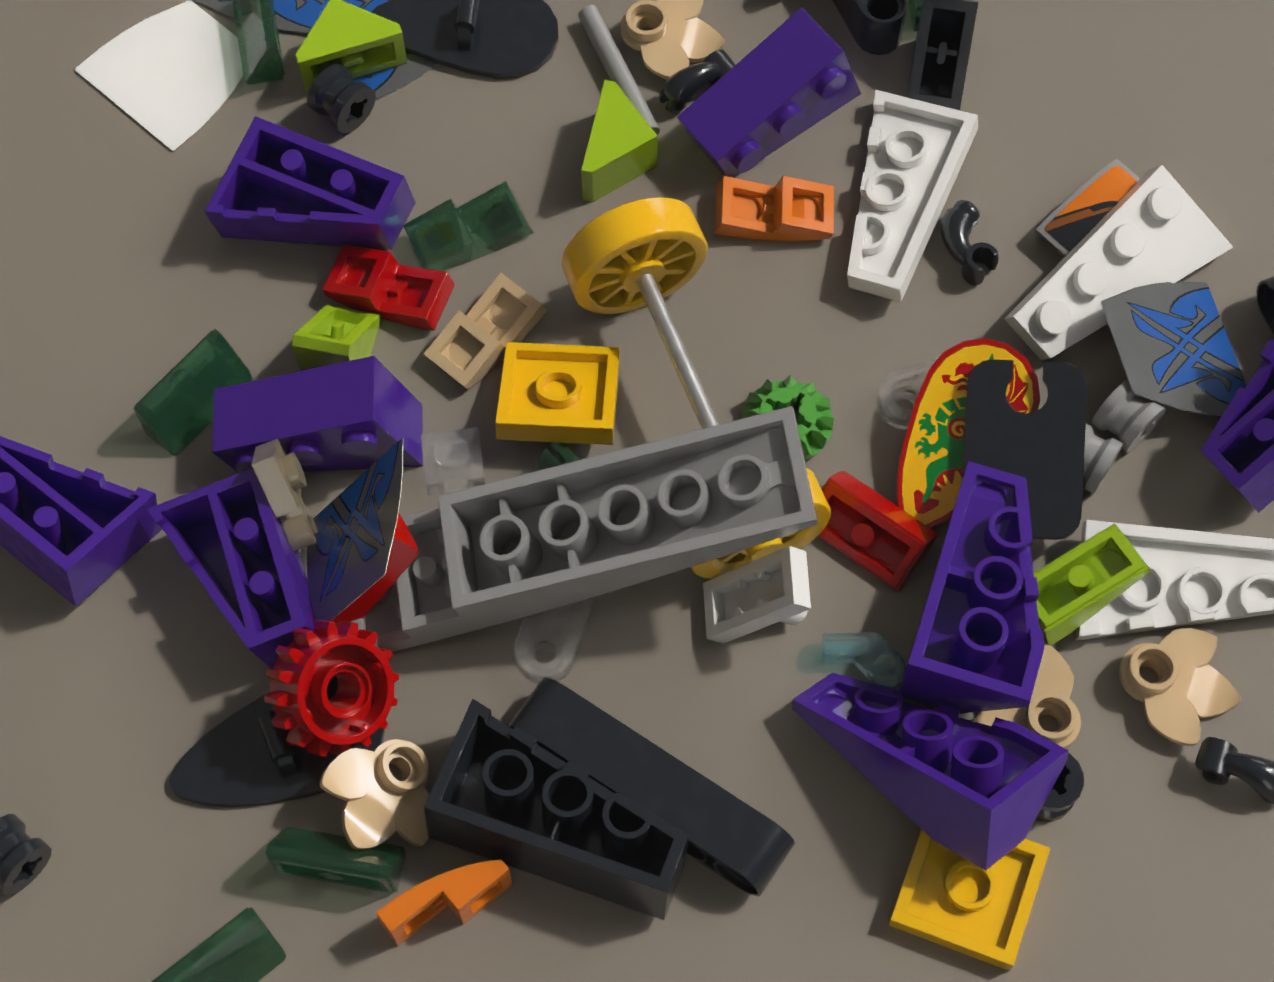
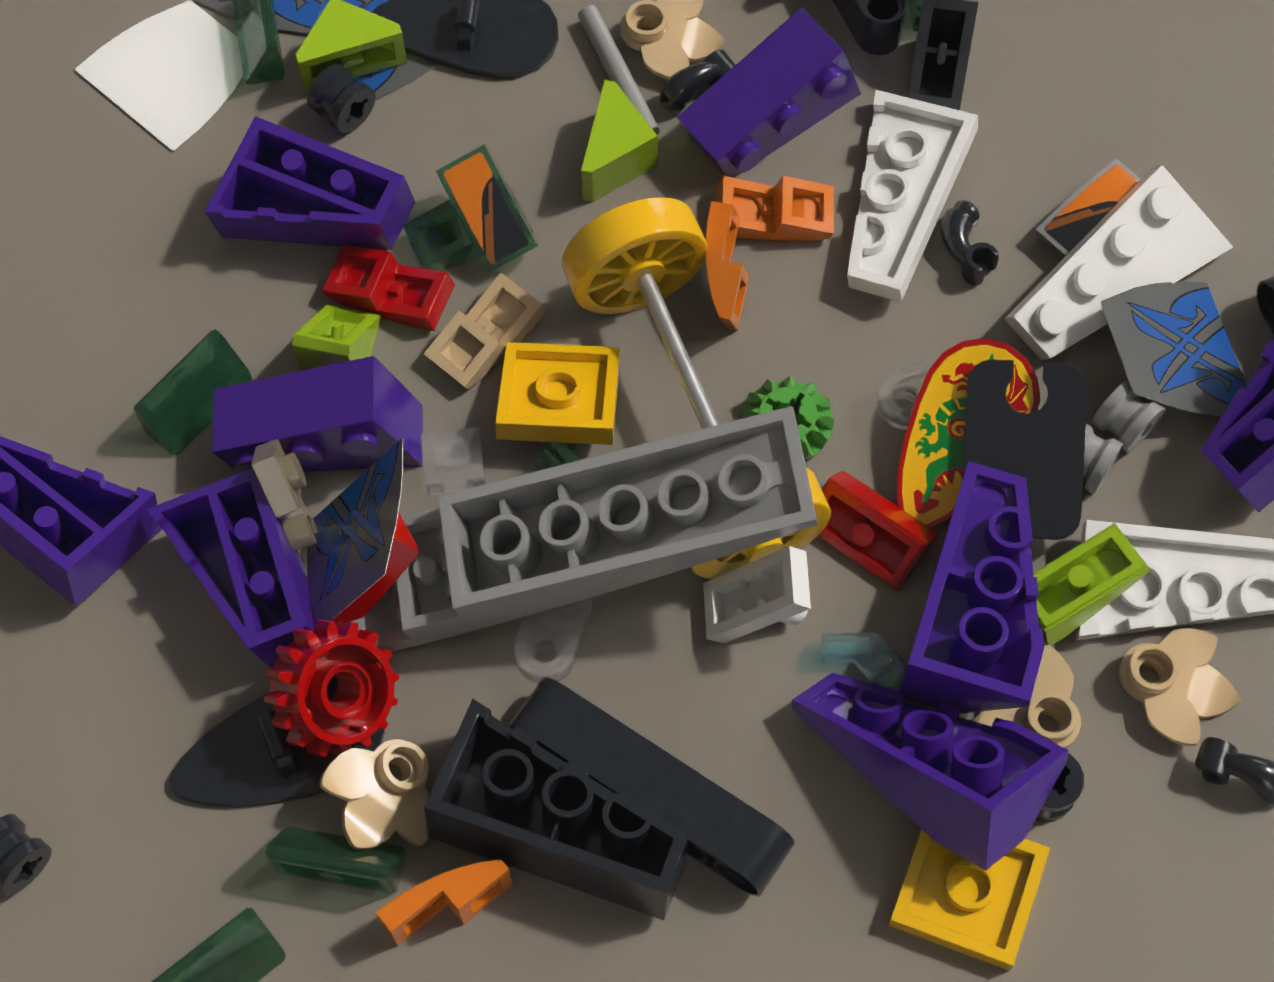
none -> slope [436,144,538,273]
none -> orange slope [706,201,750,331]

